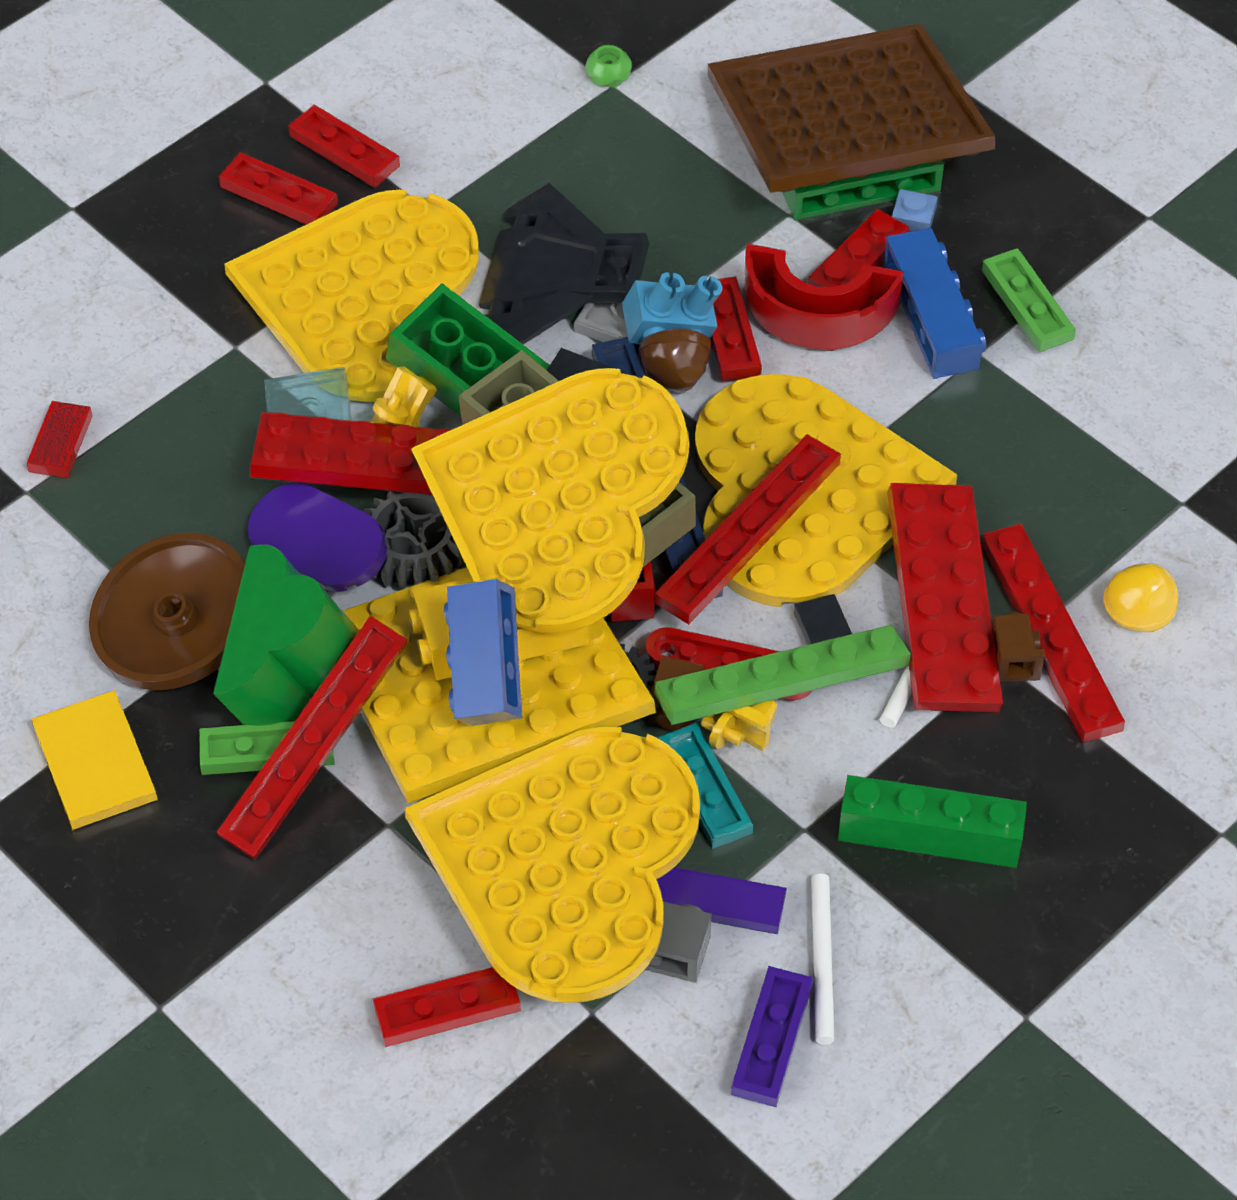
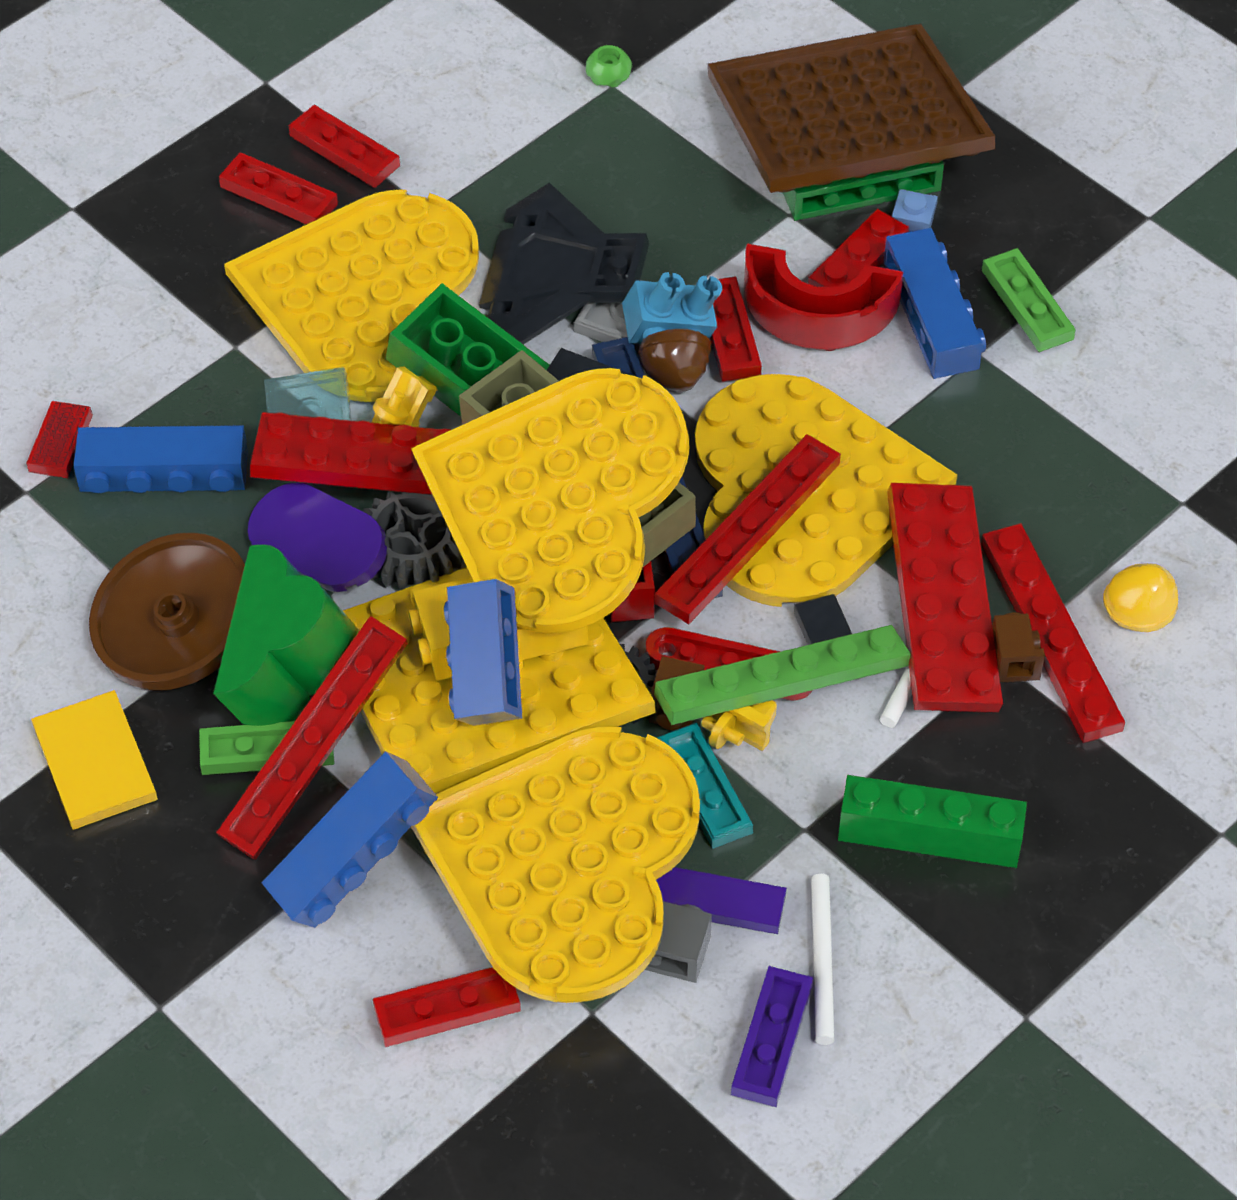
none -> blue brick [74,425,248,493]
none -> blue brick [262,751,439,928]

